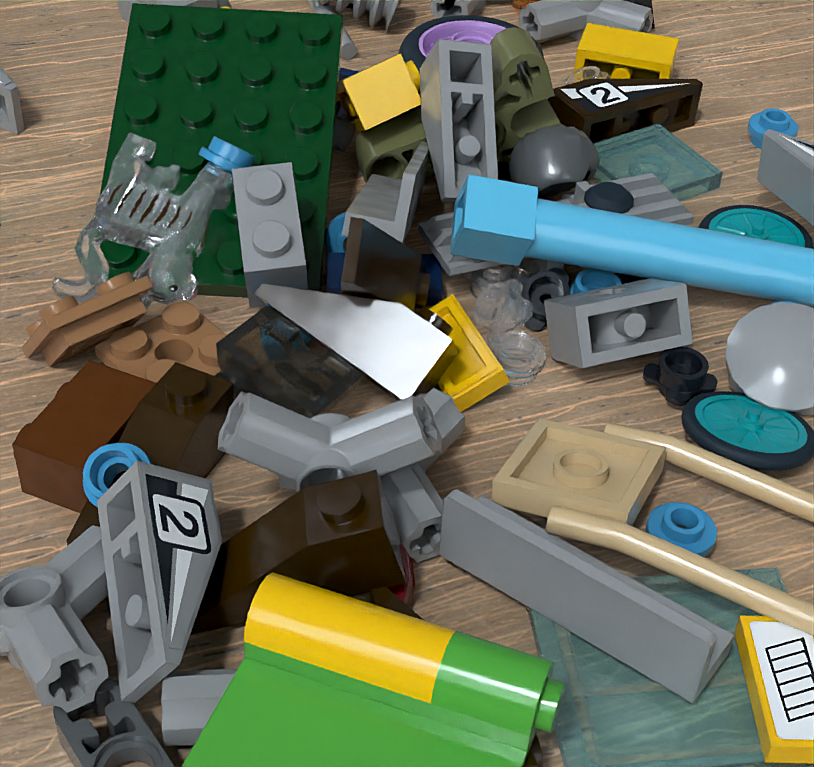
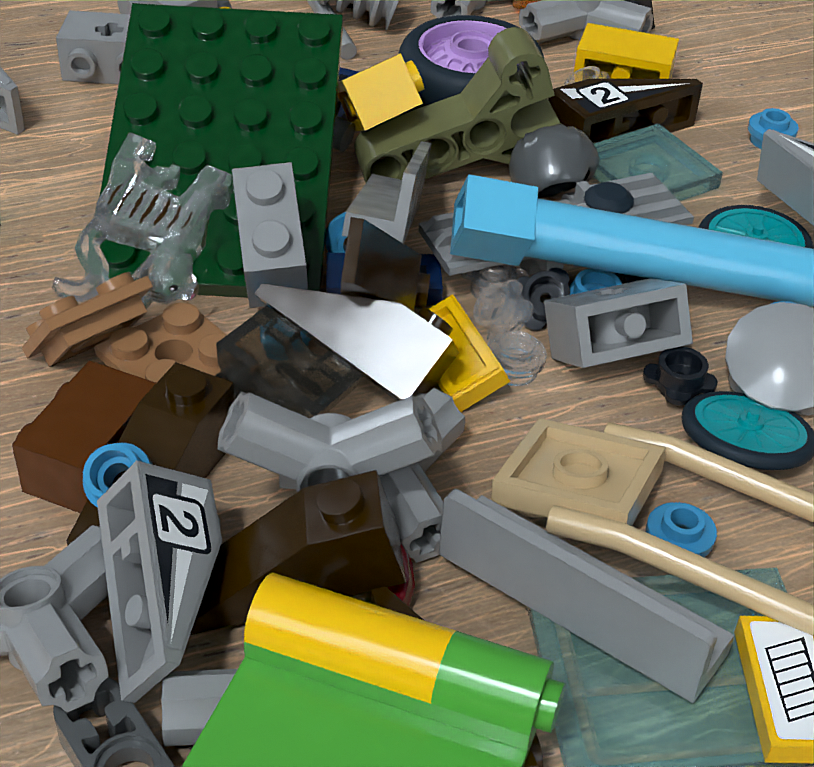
dark azure plate [199,136,256,185] -> none
light grey slope [420,39,498,202] -> none
none -> light grey brick [56,10,130,84]

